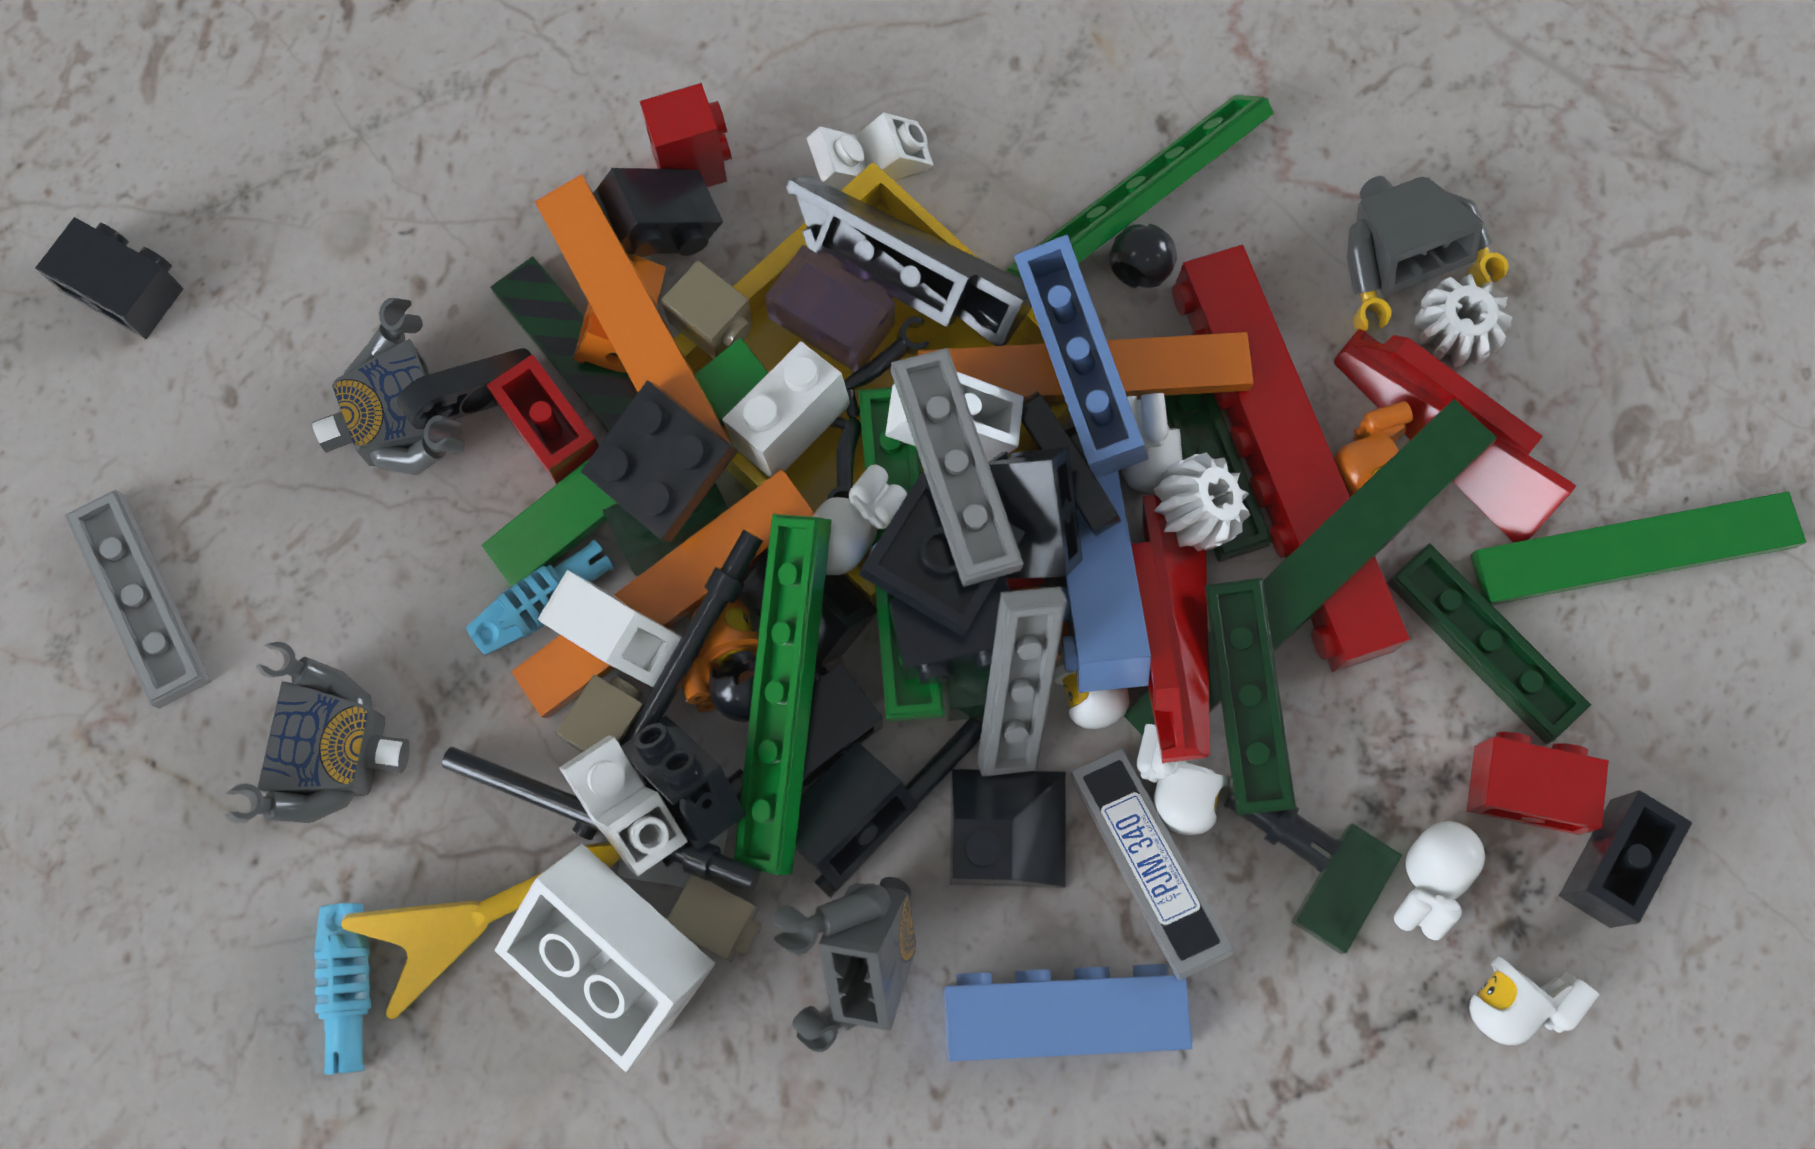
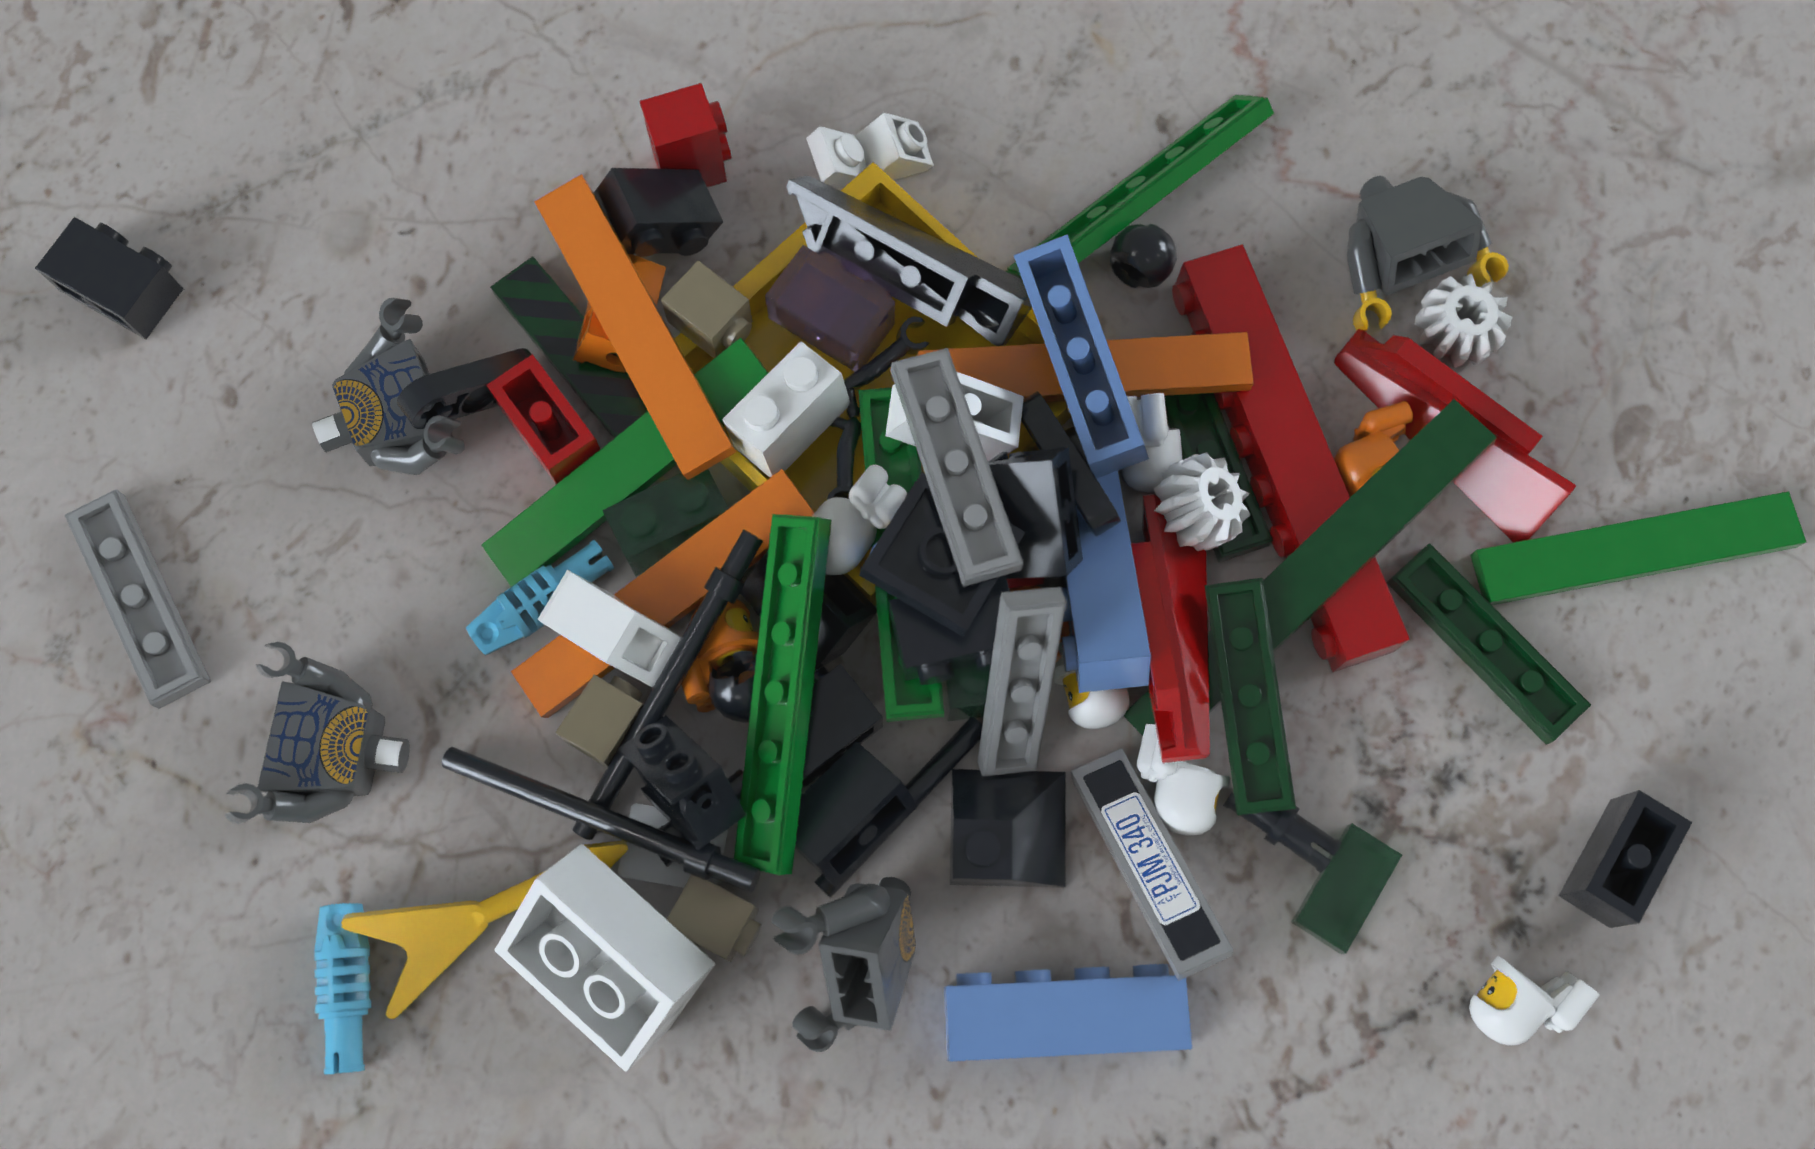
white slope [559,735,688,876] -> none
black plate [581,380,739,542] -> none
white piece [1394,821,1485,940] -> none
red brick [1466,731,1609,835] -> none

